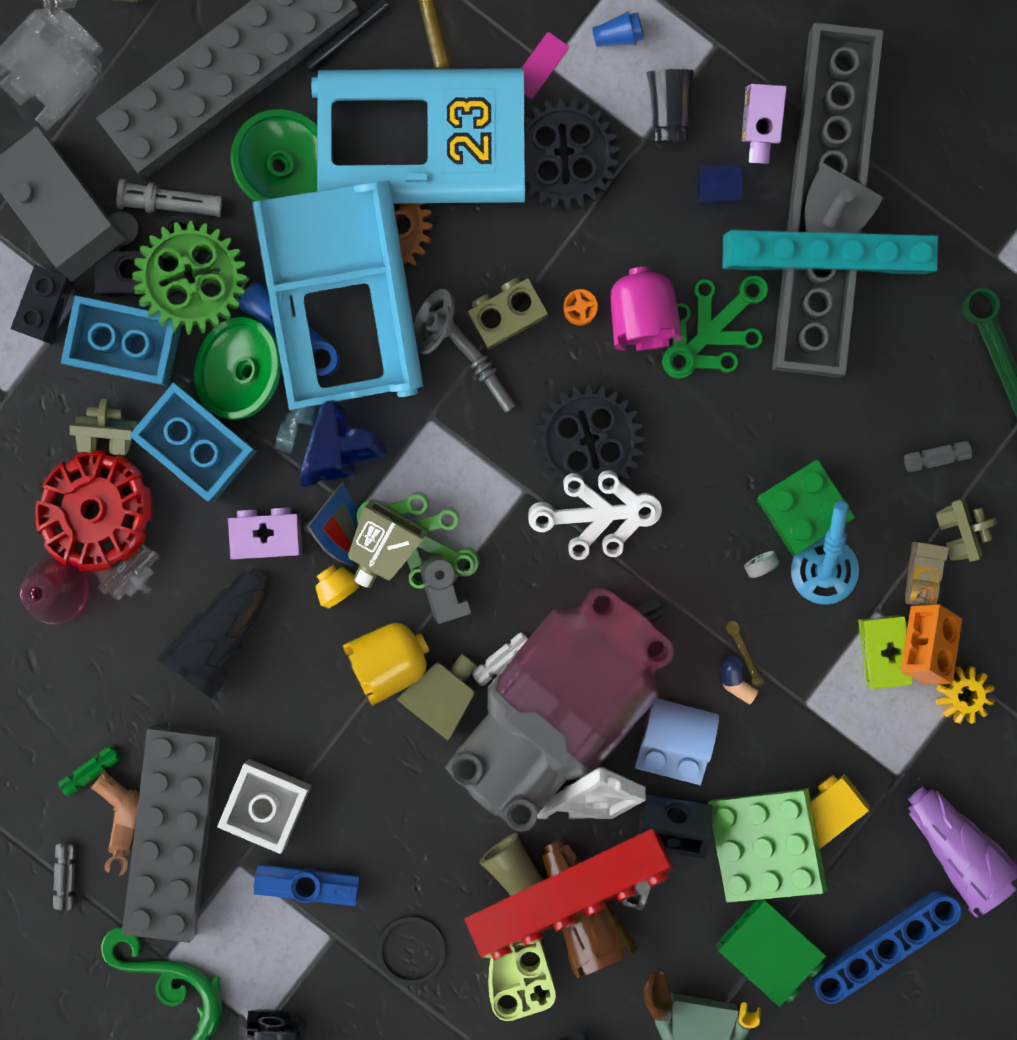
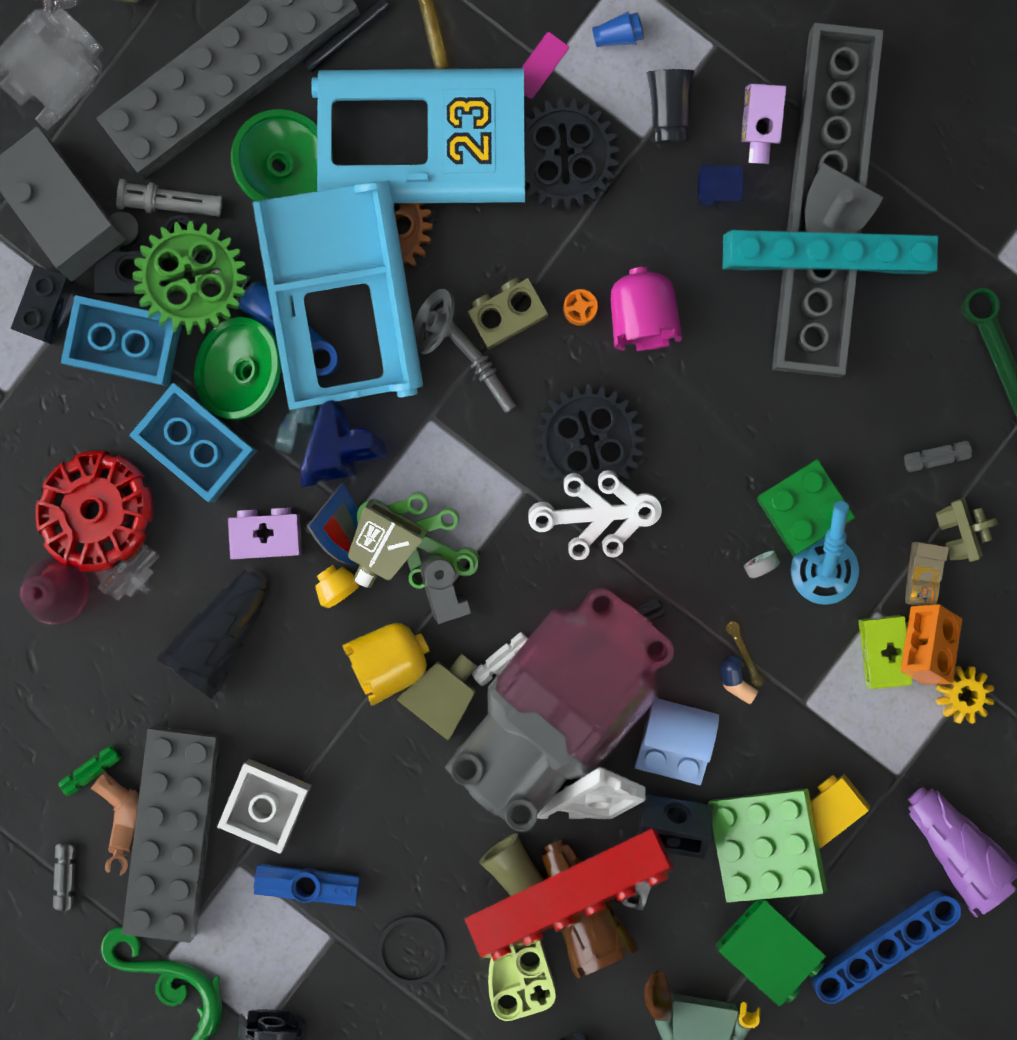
olive hips [70,398,138,455] -> none
green plant [662,276,768,379] -> none

